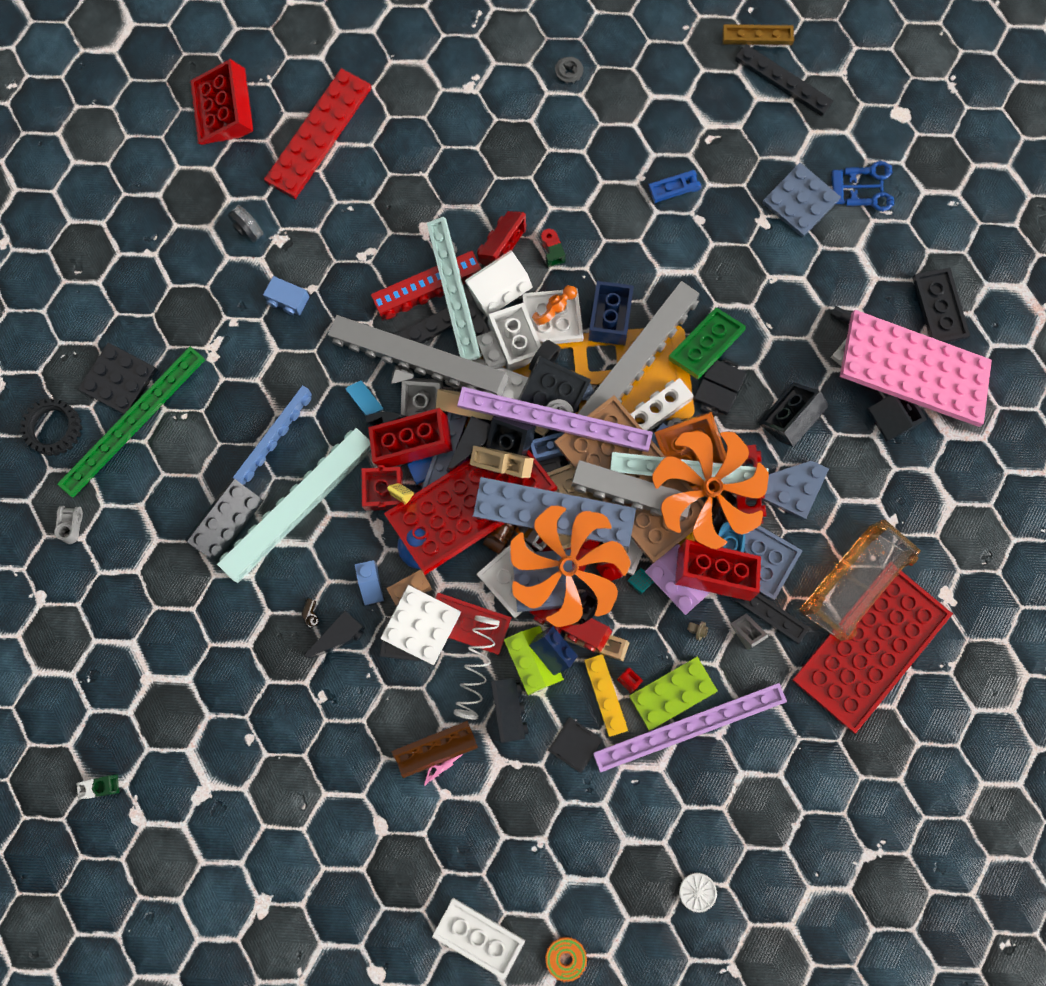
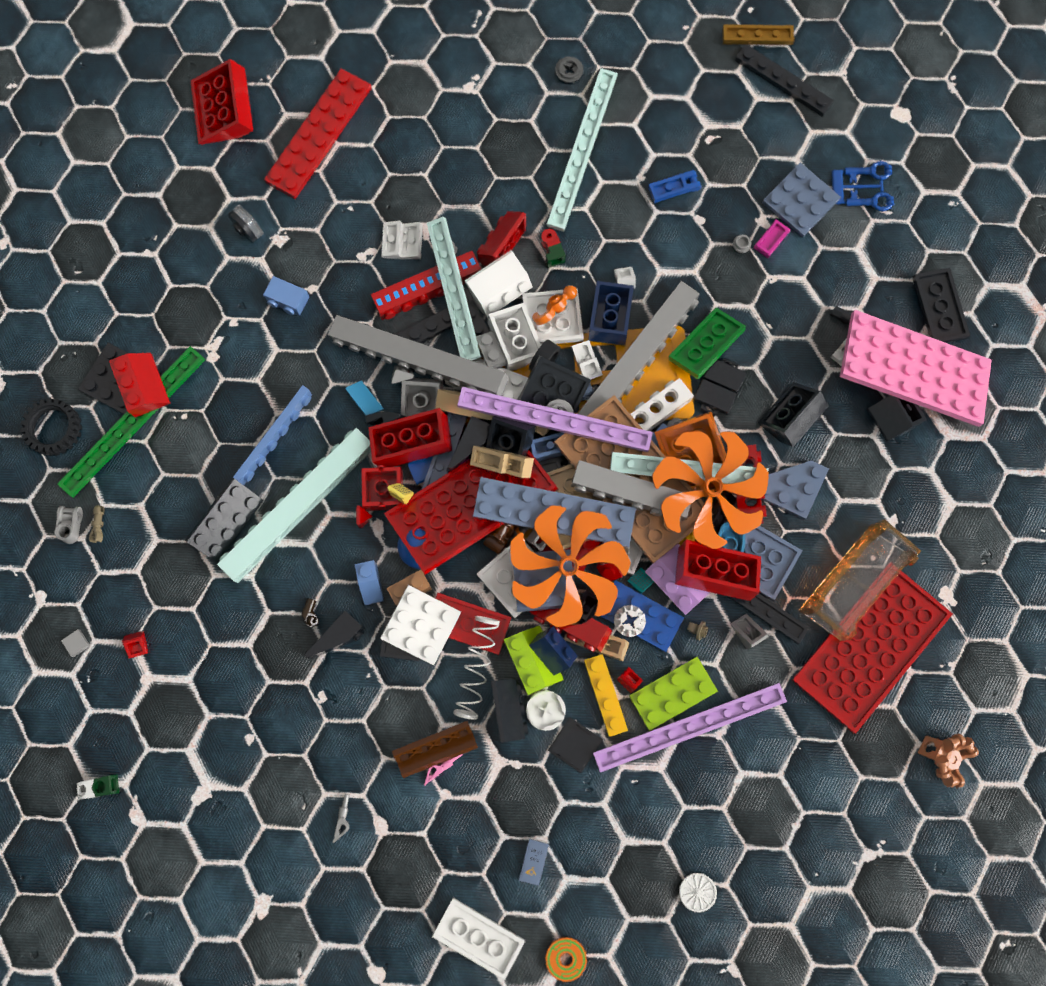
none -> light grey tile [61,629,90,657]
none -> dark tan piece [89,505,104,543]
none -> red slope [109,353,171,418]
none -> red slope [122,631,148,659]
none -> light grey hand [332,794,350,843]
none -> red slope [356,505,373,528]
none -> white slope [382,221,423,259]
none -> sand blue tile [519,839,549,886]
none -> white tile [526,690,566,731]
none -> light aqua plate [547,68,617,232]
none -> white slope [571,340,603,379]
none -> blue plate [599,580,684,653]
none -> white slope [614,267,636,288]
none -> white gear [614,605,646,637]
none -> light grey plate [733,235,751,253]
none -> dark pink tile [754,219,791,258]
none -> nougat piece [918,733,979,788]

